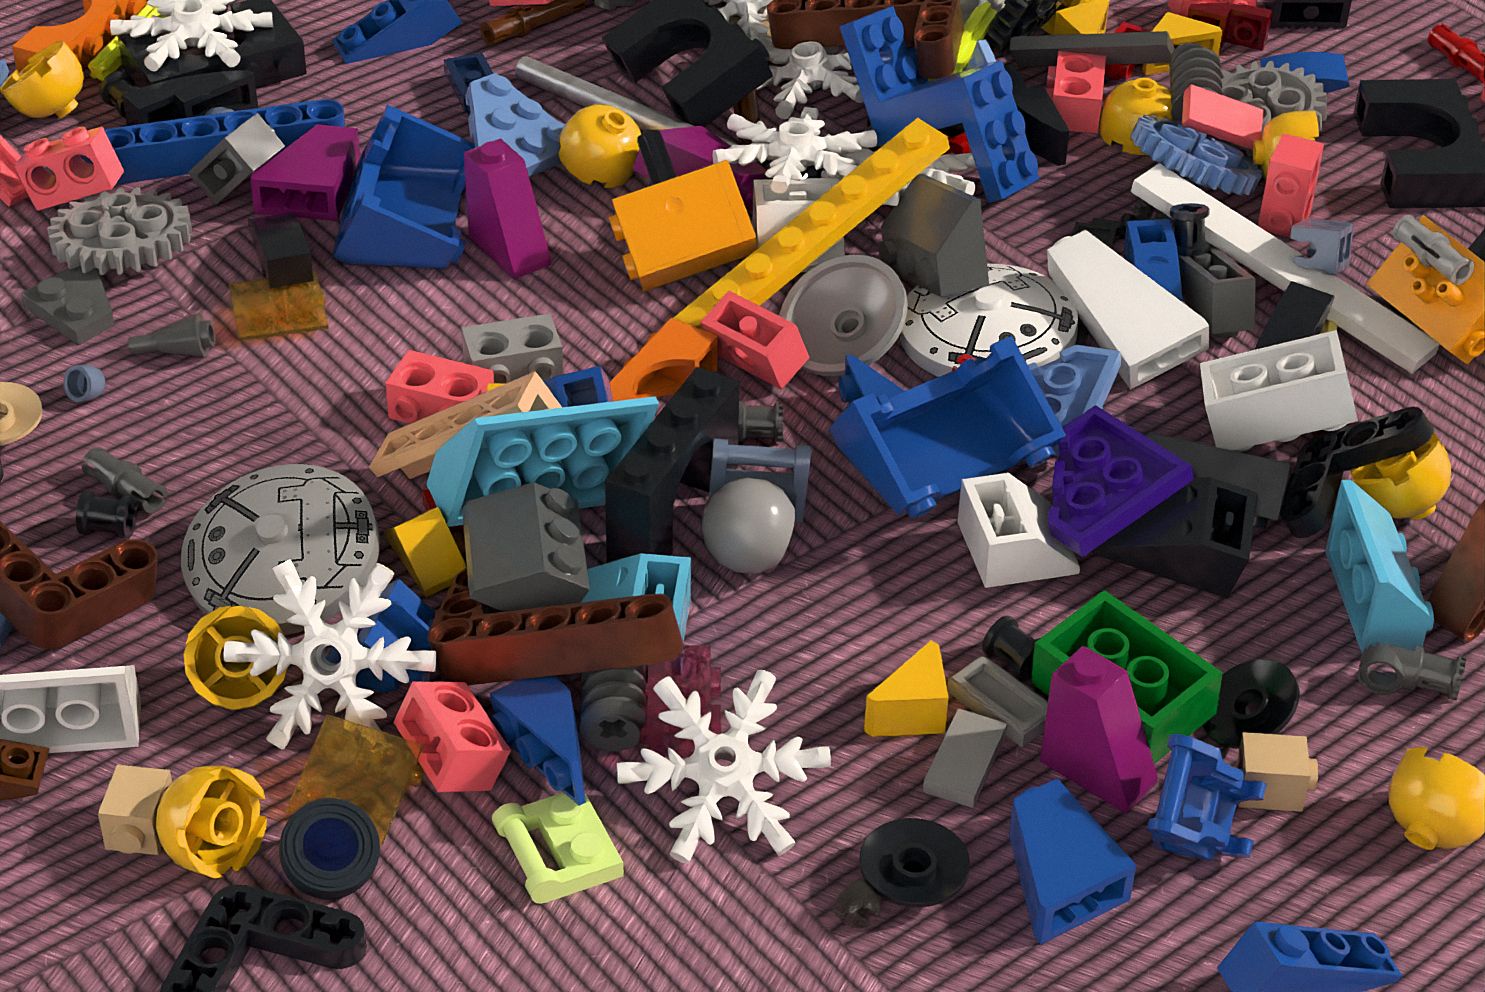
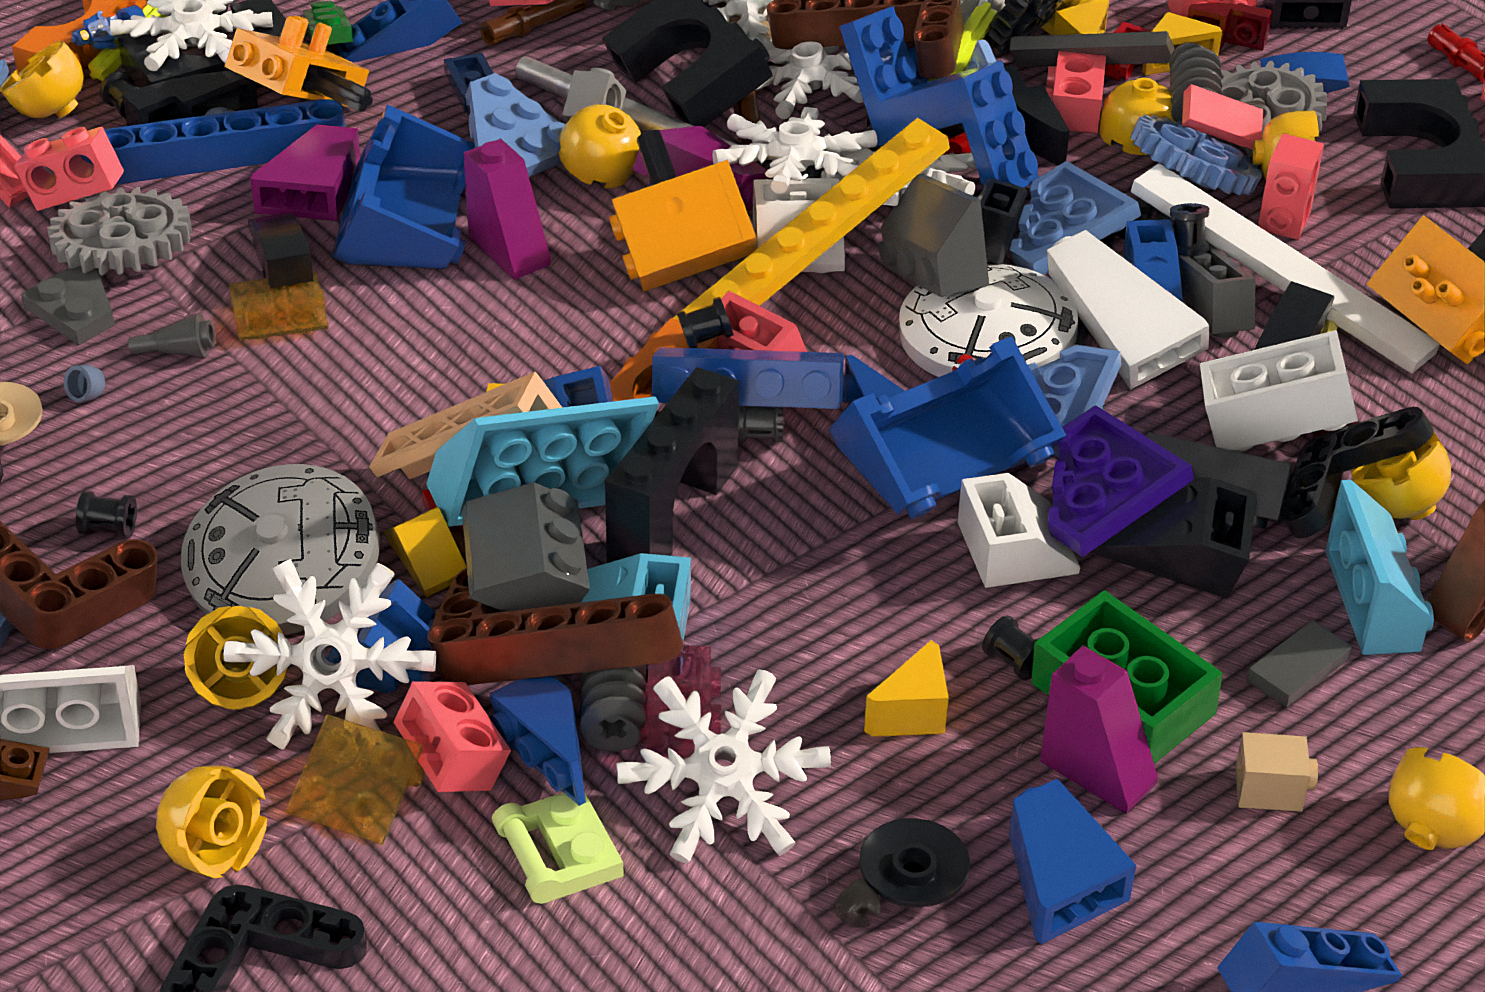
dark grey pin [82,447,168,514] -> none
tan brick [98,765,172,855] -> none
dark grey brick [188,113,285,205] -> none
black wheel [279,798,380,899] -> none
coral brick [385,350,494,424] -> none
light grey brick [461,313,563,384] -> none
light grey helmet [701,478,795,574] -> none
sand blue plate [708,438,811,523] -> none
light grey dish [779,255,908,376] -> none
light grey tile [923,708,1007,808] -> none
light grey tile [947,655,1048,747] -> none
blue piece [1147,734,1267,861] -> none
black dish [1203,659,1300,749] -> none
sand blue hinge [1290,218,1354,275] -> none
dark grey connector [1358,642,1467,701] -> none
light grey pin [1392,215,1474,285] -> none
none -> blue piece [71,5,145,50]
none -> light orange piece [224,15,373,112]
none -> green plate [303,1,353,44]
none -> light grey brick [562,67,627,121]
none -> blue brick [652,347,844,409]
none -> black bush [677,297,734,348]
none -> black brick [978,178,1028,264]
none -> medium blue plate [1009,161,1141,275]
none -> dark grey tile [1247,620,1353,708]

